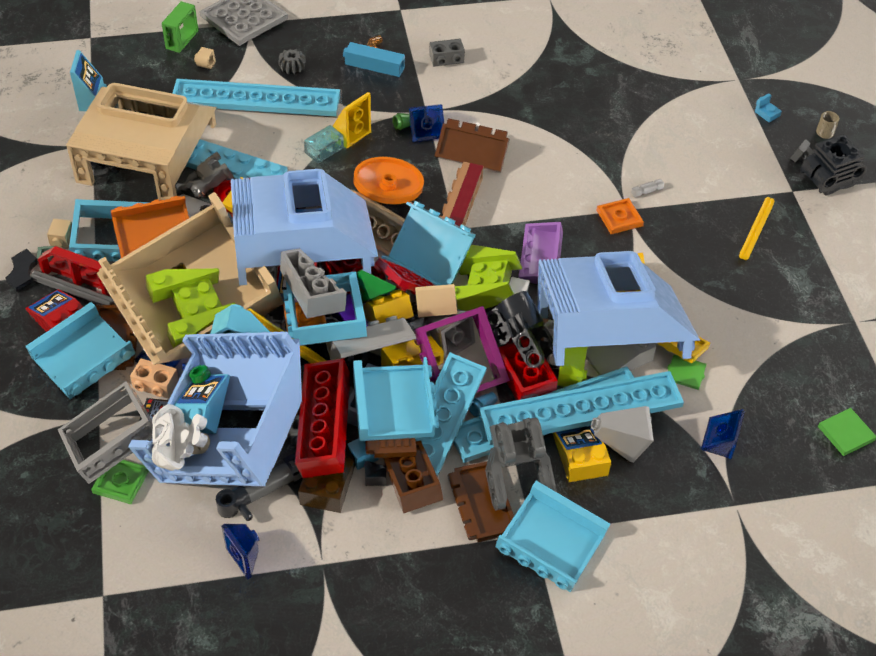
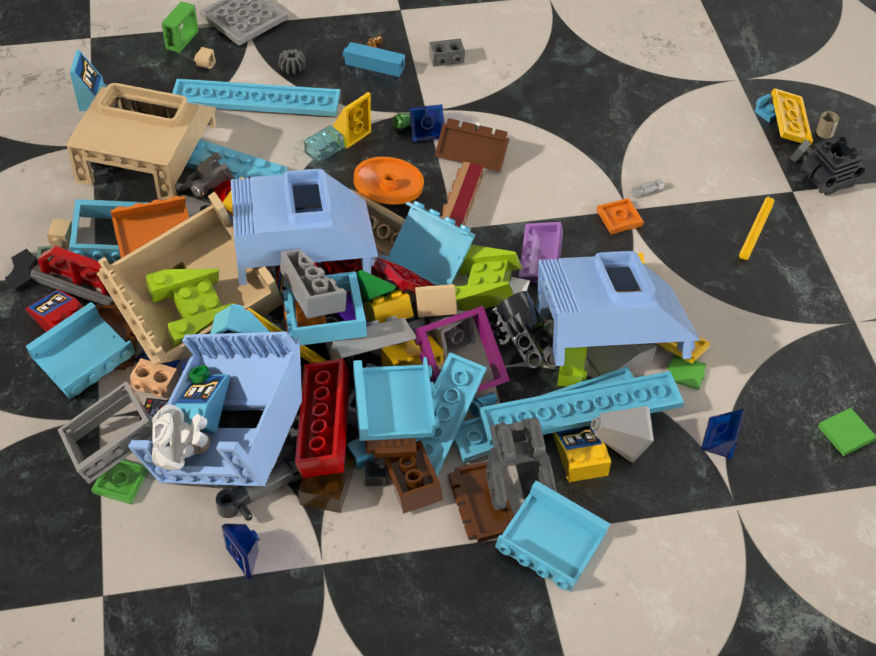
red brick [498,338,558,400] -> none
none -> yellow tile [771,89,813,146]

